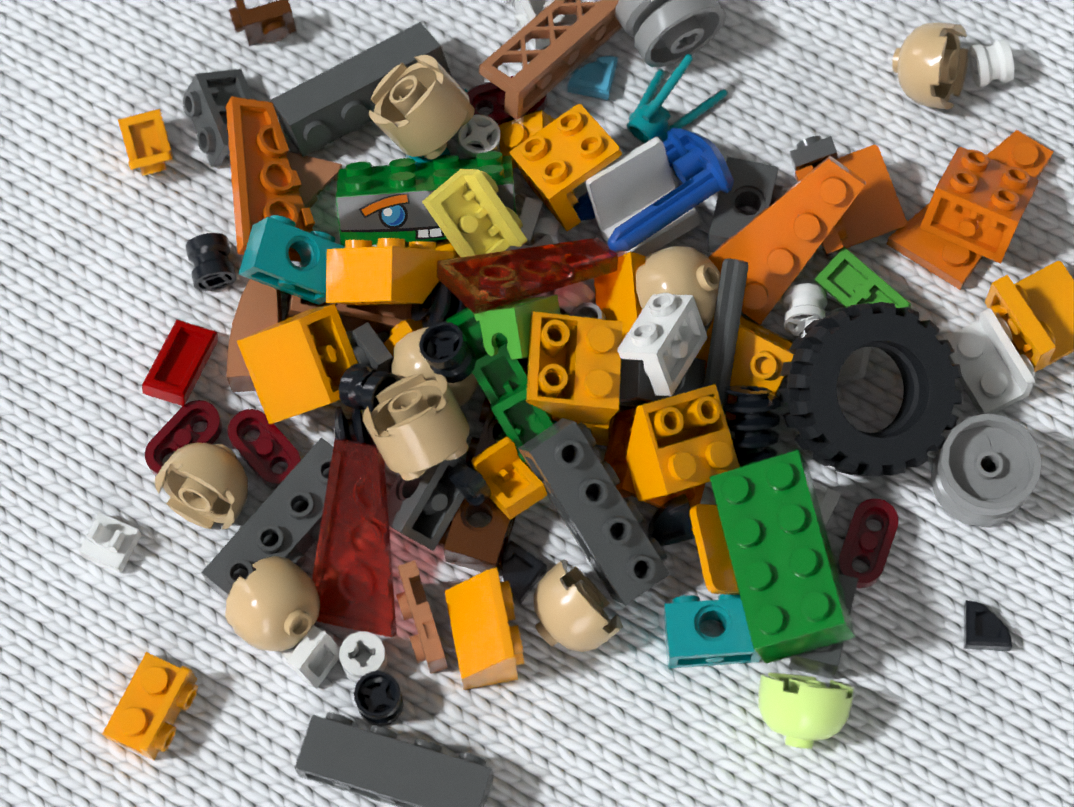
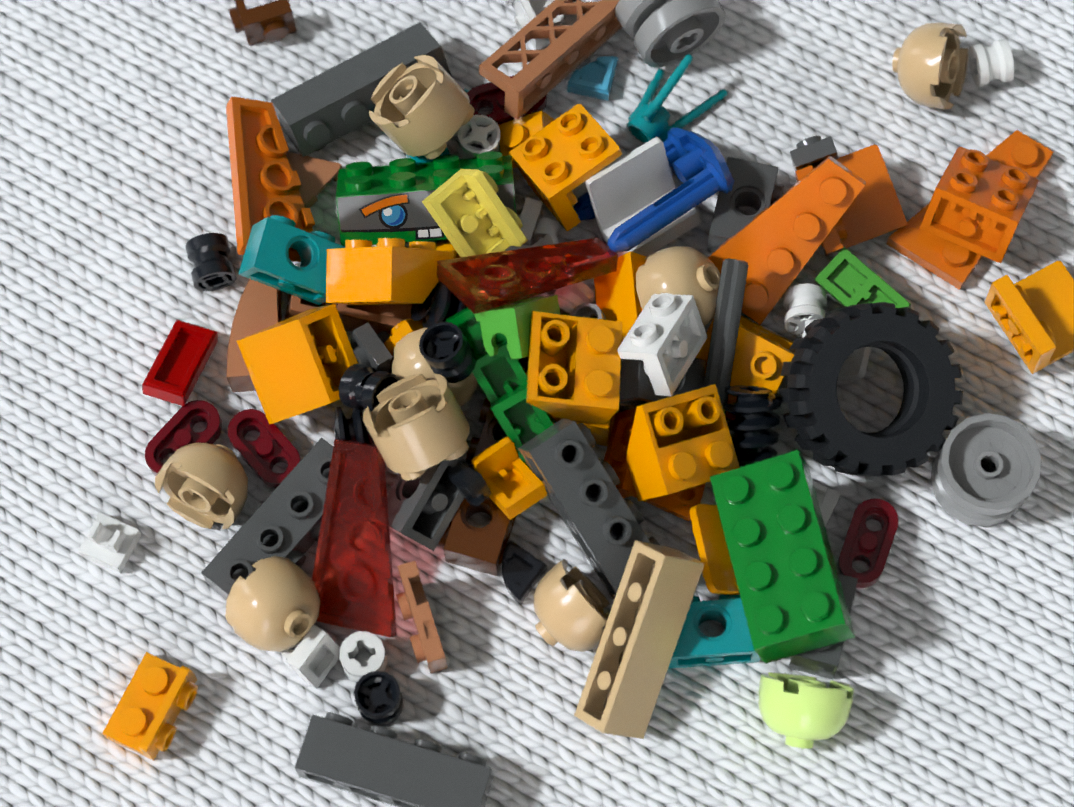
light orange bracket [118,109,174,176] -> none
dark grey bracket [183,69,254,167] -> none
light orange slope [444,568,524,690] -> none
black tile [647,494,695,547] -> none
white bracket [940,308,1035,415] -> none
black tile [964,600,1012,651] -> none
none -> tan brick [574,540,705,739]

